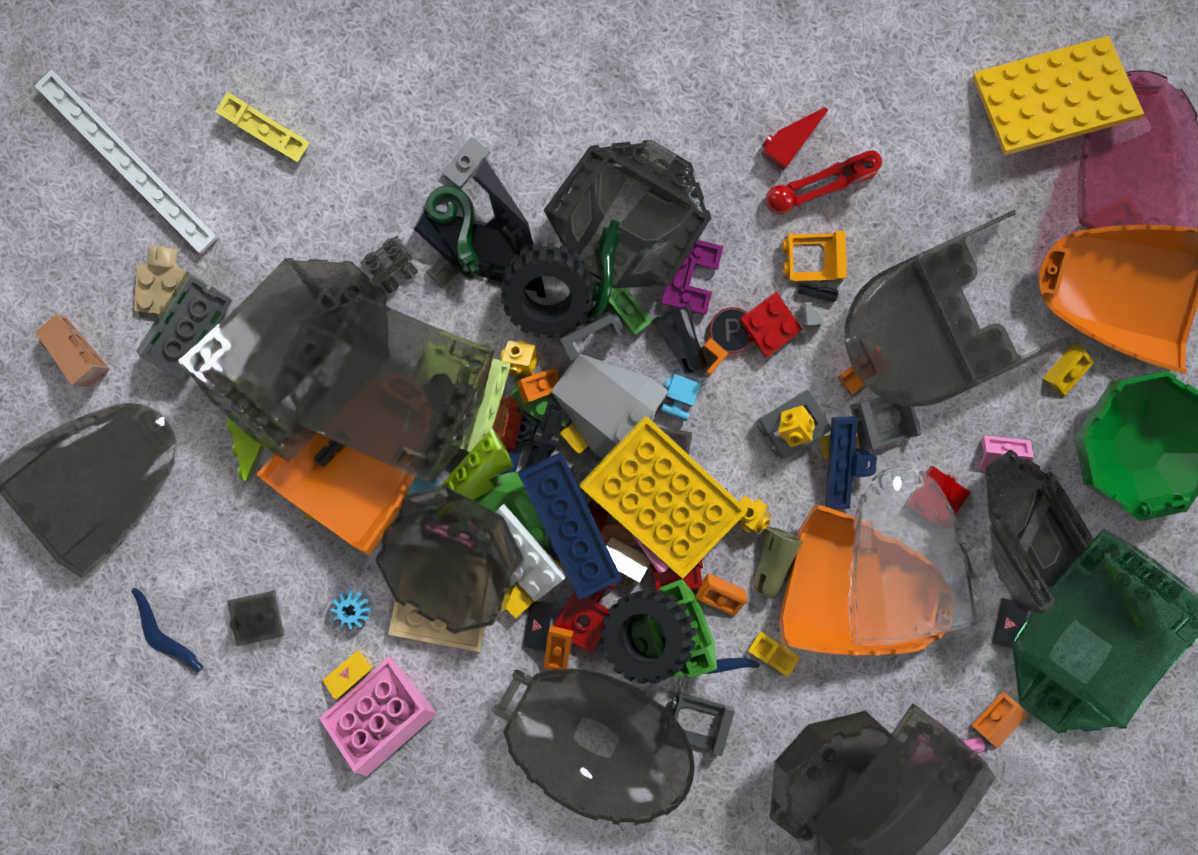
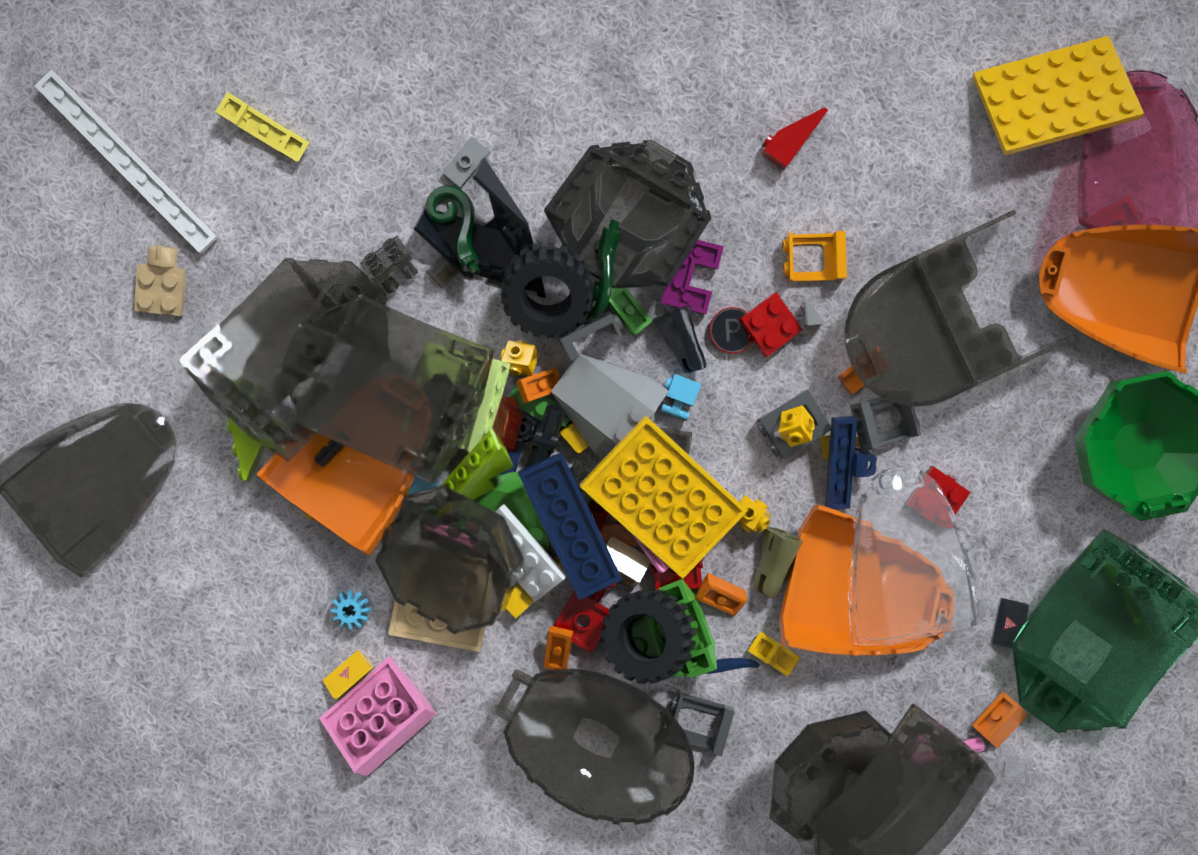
nougat wedge [35,314,110,387] -> none
dark blue piece [132,588,204,673] -> none
dark grey piece [136,271,233,380] -> none
clear smoke plate [227,590,285,646] -> none
black slope [523,601,553,652] -> none
orange panel [701,338,729,377] -> none
red piece [765,150,882,215] -> none
black piece [798,281,839,302] -> none
bright pink panel [979,435,1034,472] -> none
clear smoke windscreen [986,450,1104,613] -> none
yellow slope [1043,344,1095,397] -> none

